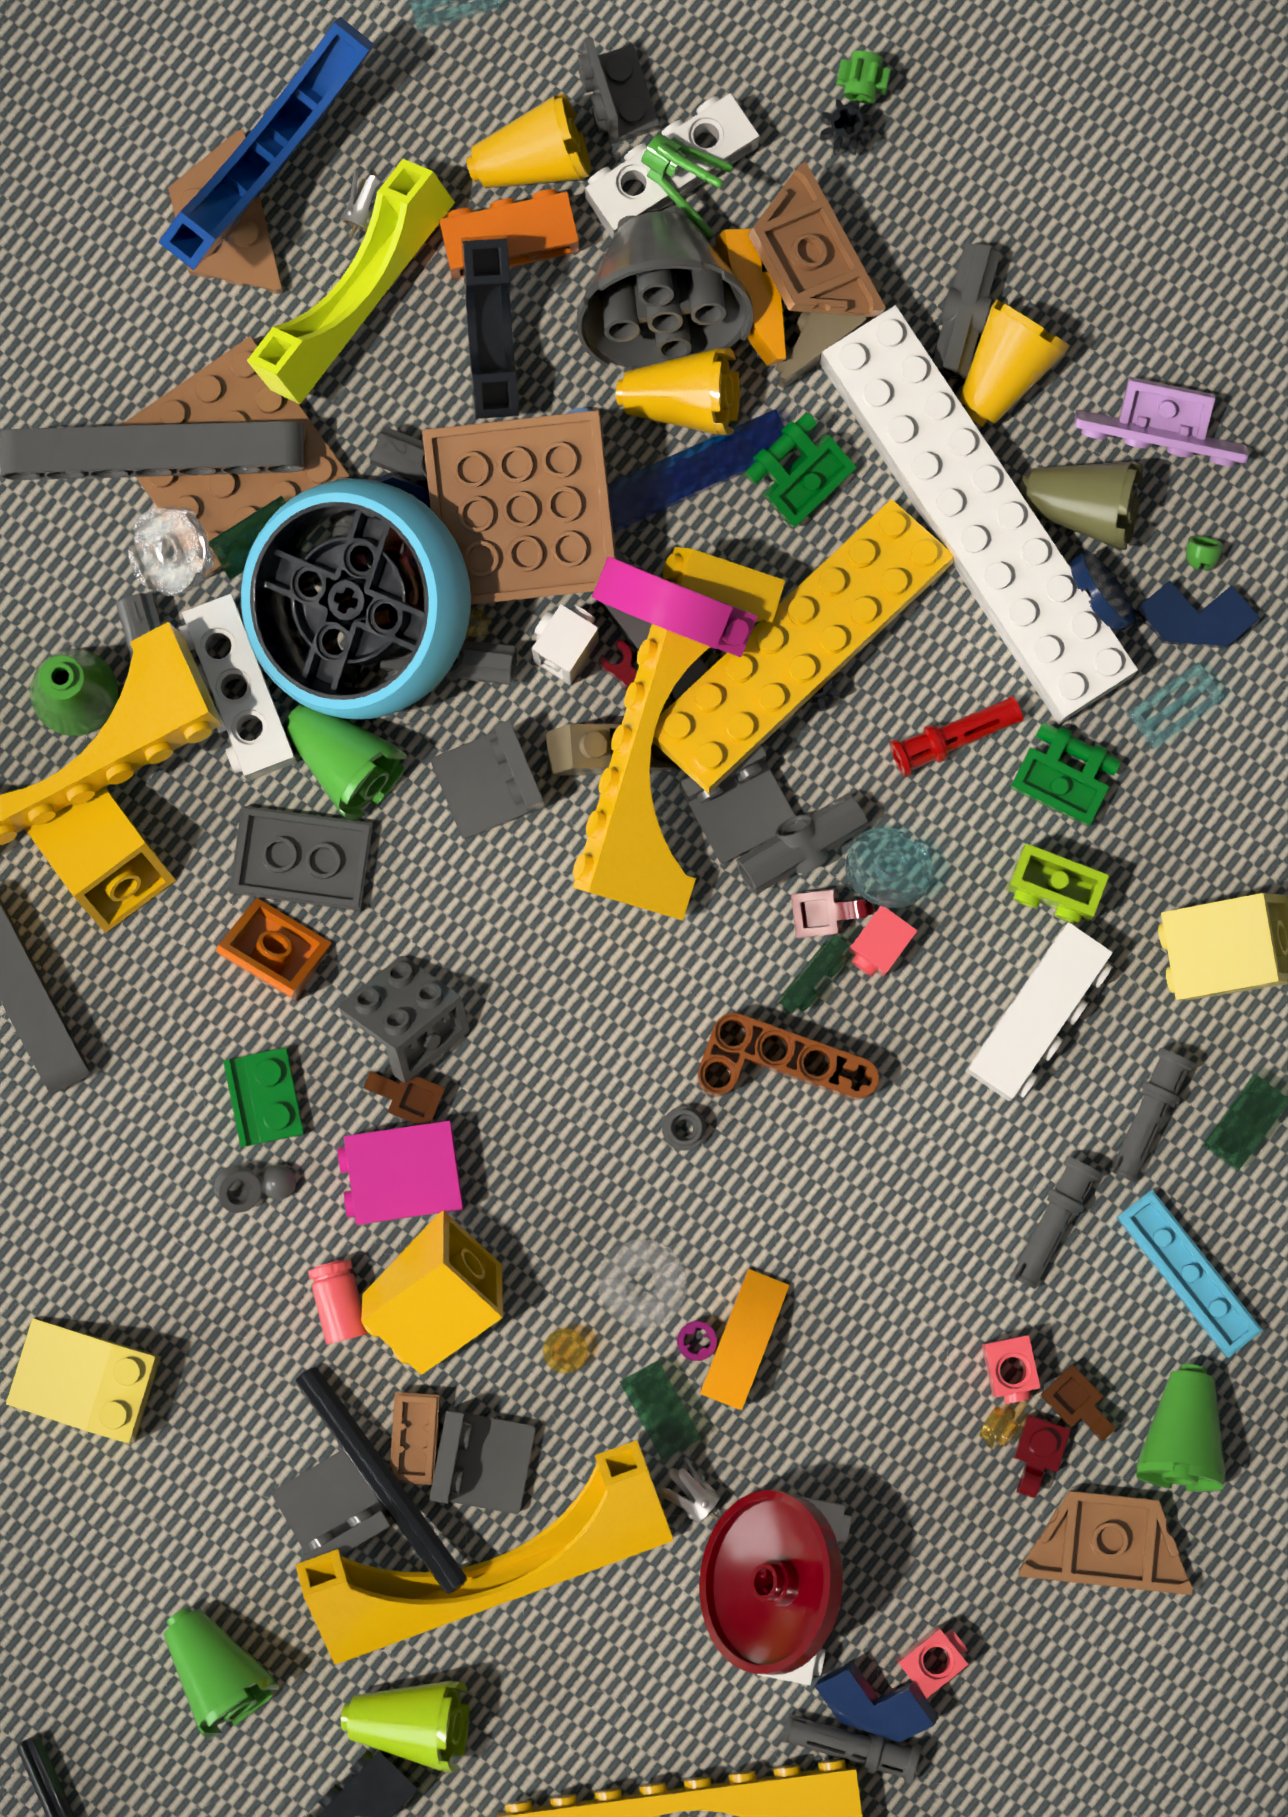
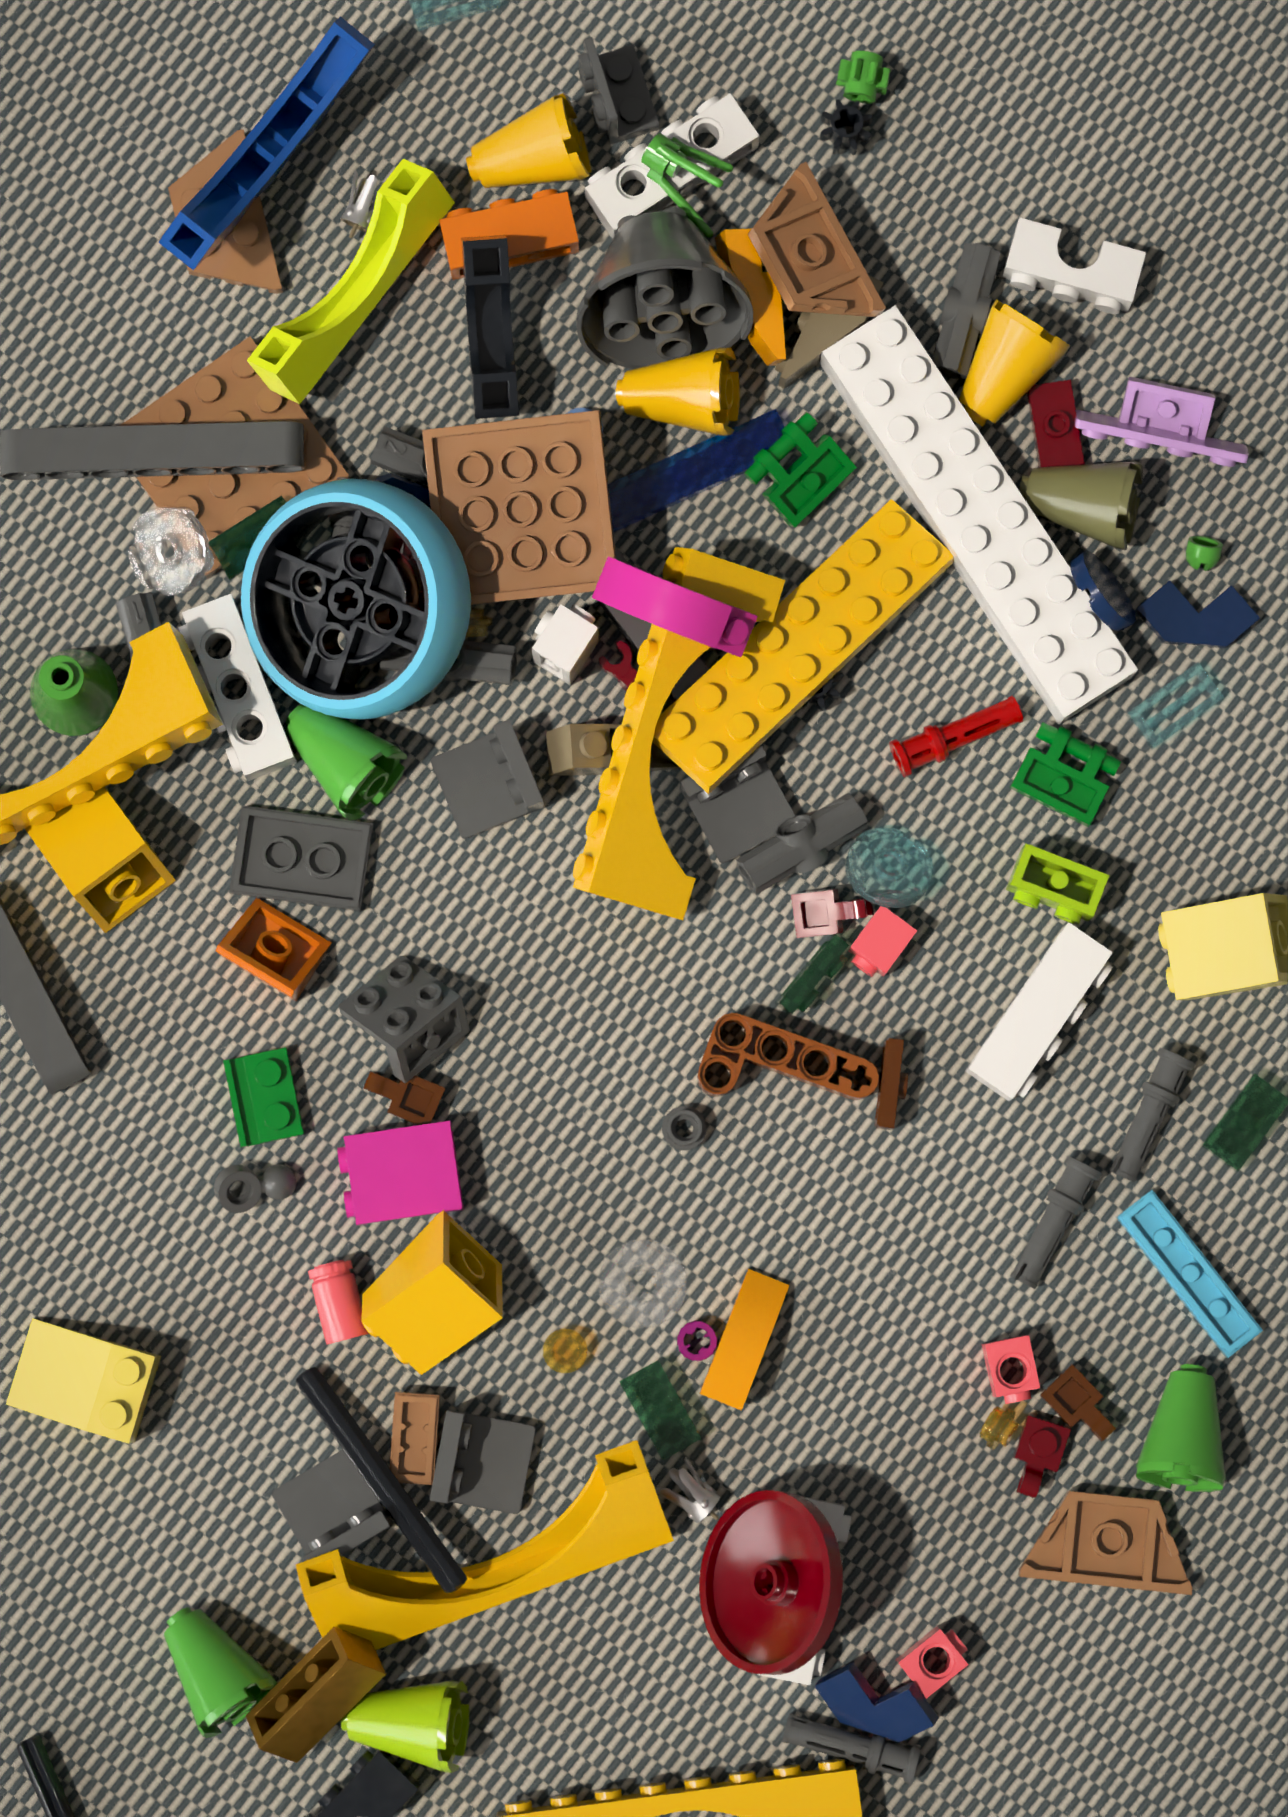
none -> pearl gold brick [246,1627,386,1763]
none -> reddish brown plate [874,1038,908,1130]
none -> white arch [1002,217,1146,314]
none -> dark red plate [1027,380,1085,467]

